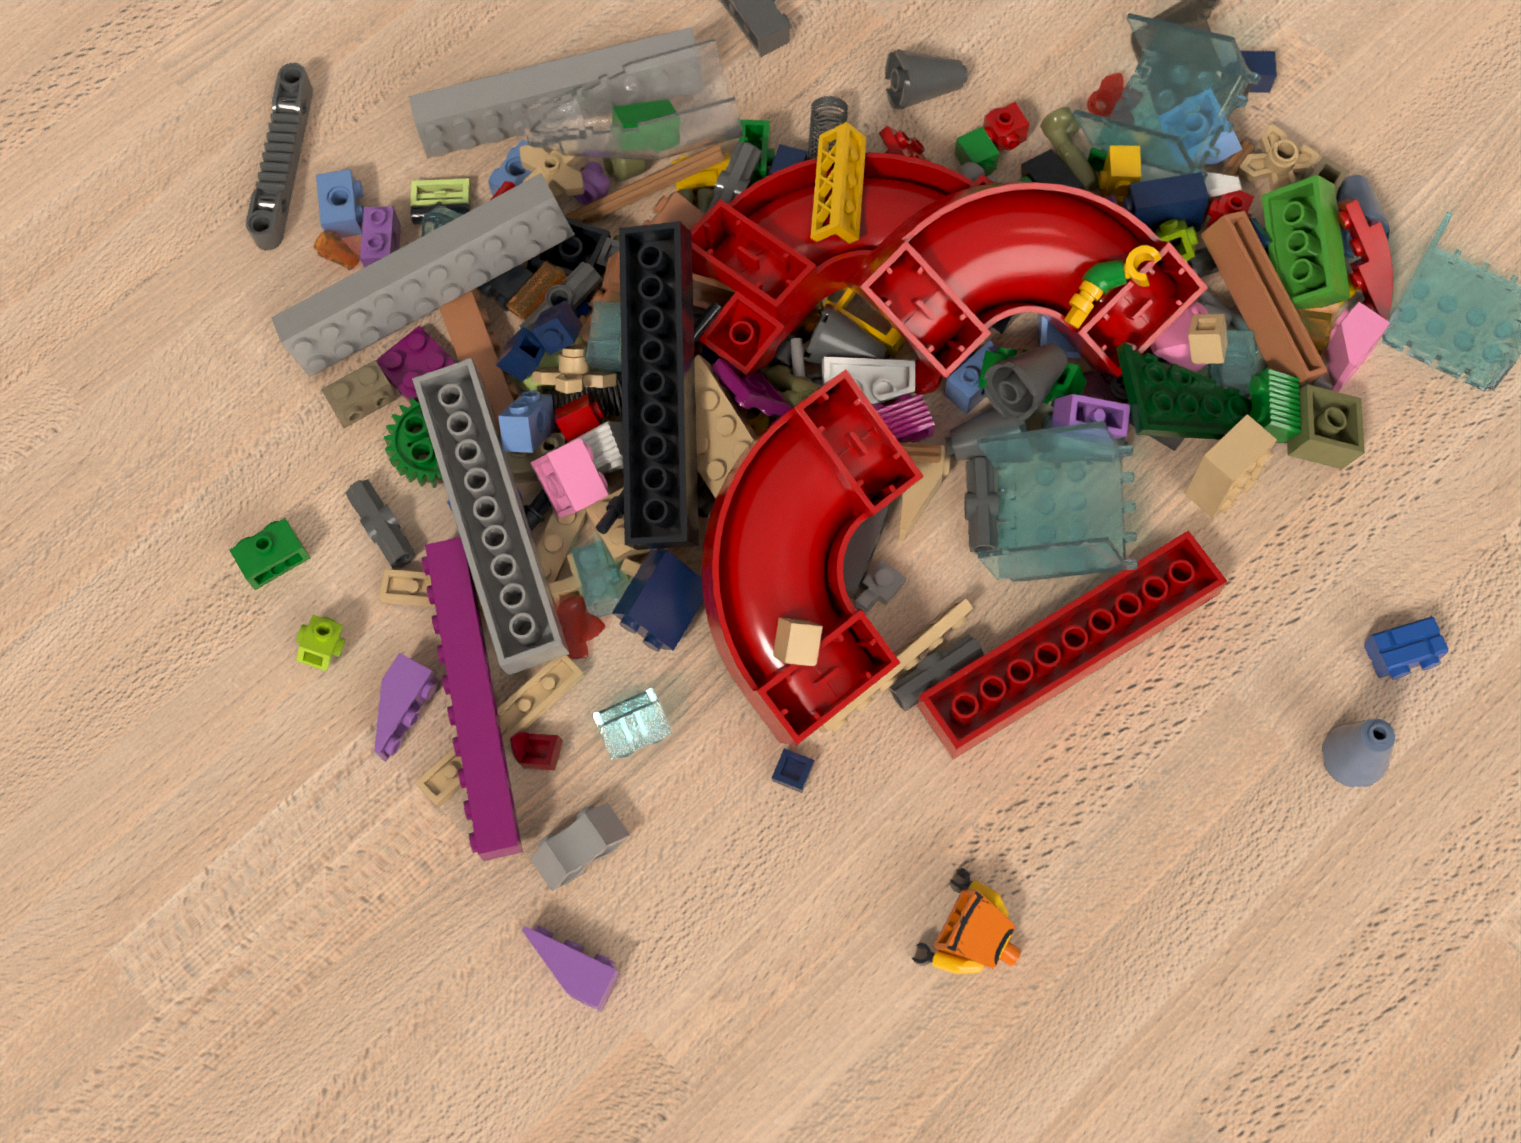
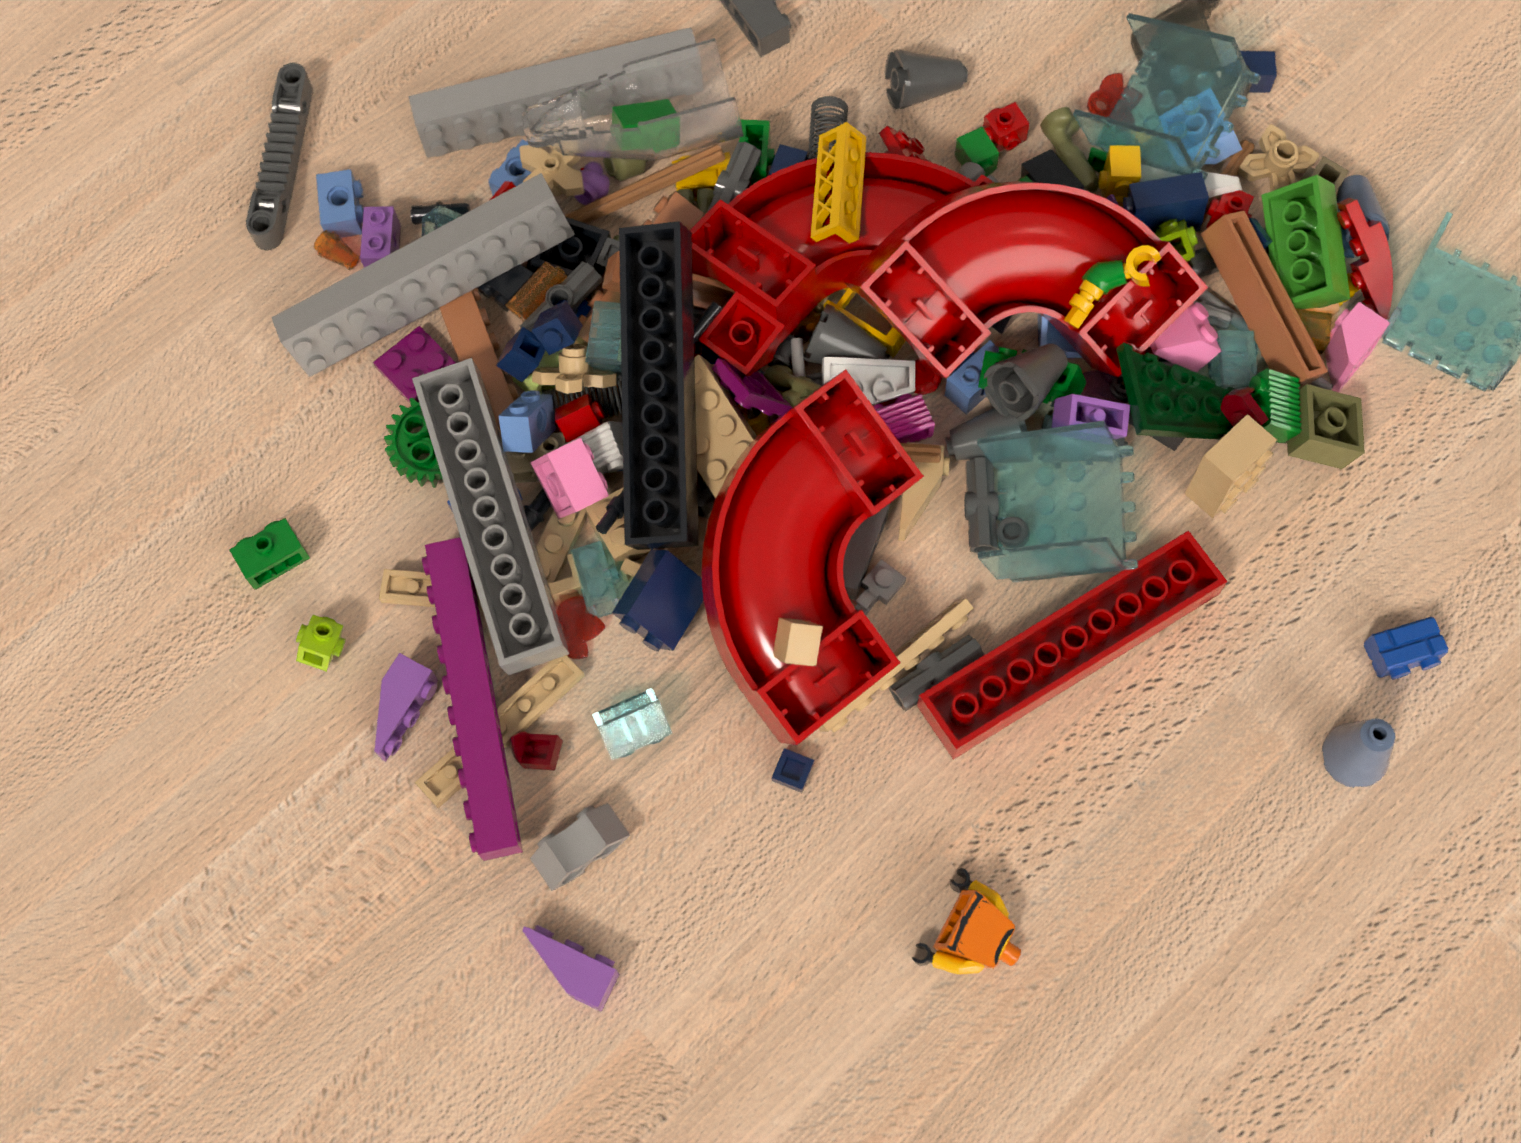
dark tan brick [321,360,397,428] -> none
dark grey piece [345,479,416,569] -> none
yellowish green tile [410,178,471,209] -> none
tan panel [1188,314,1228,364] -> none
none -> dark grey tile [996,516,1030,550]
none -> dark red plate [1221,387,1269,427]

